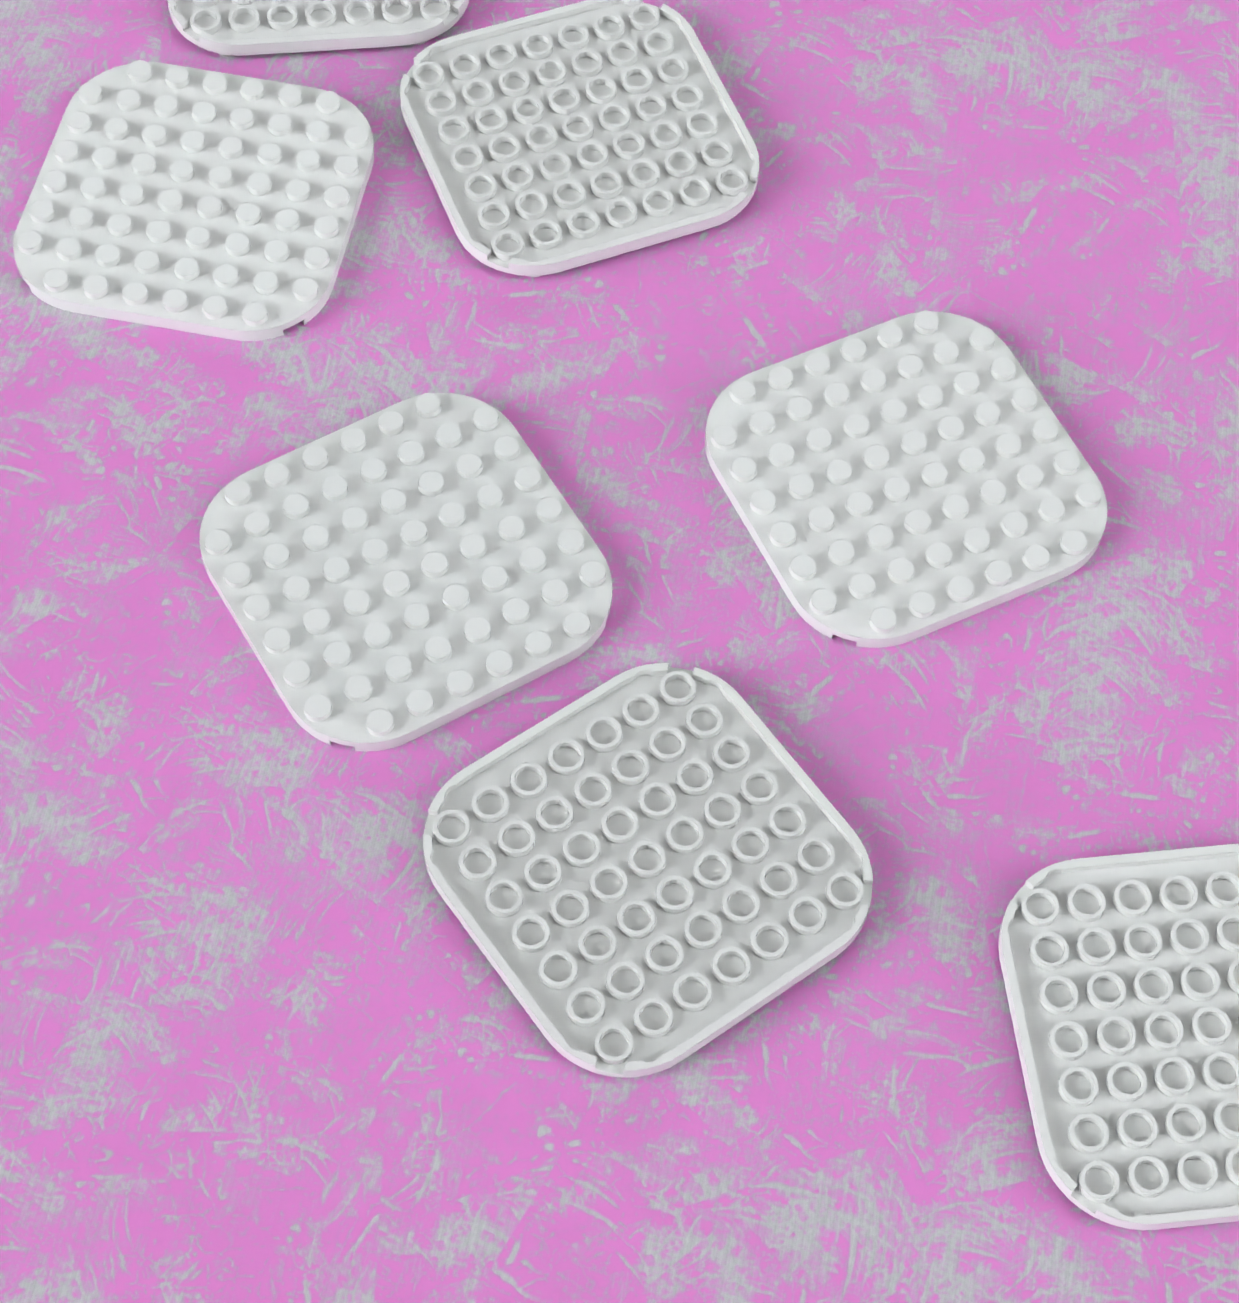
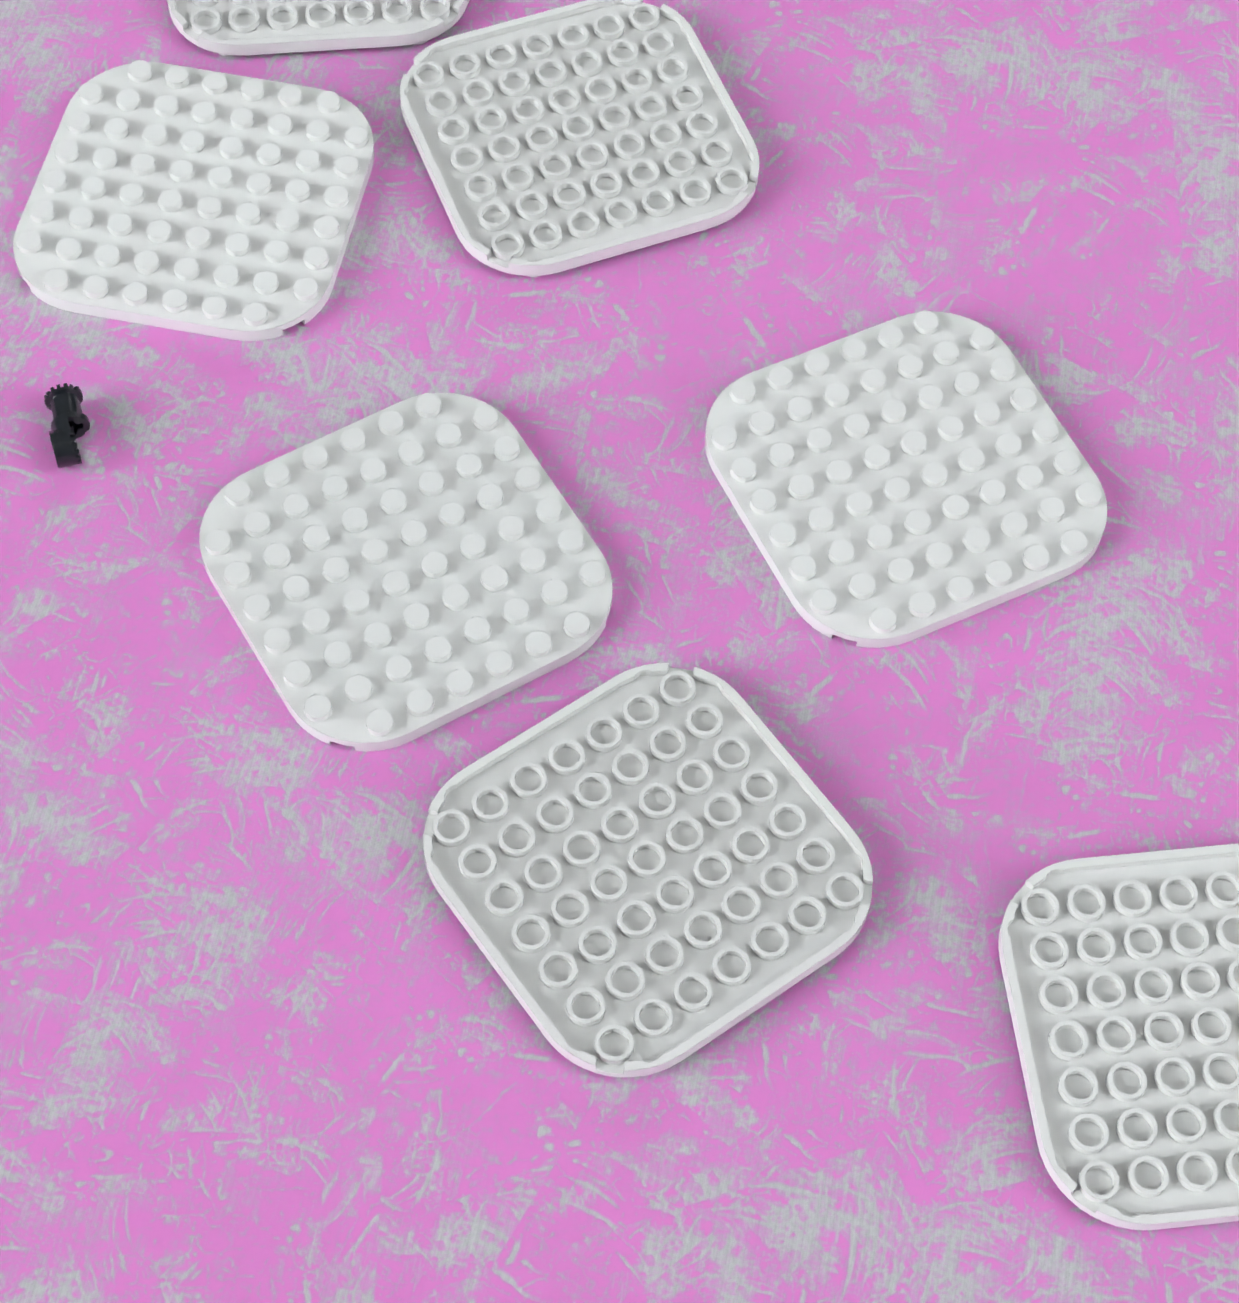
none -> black connector [44,383,90,469]

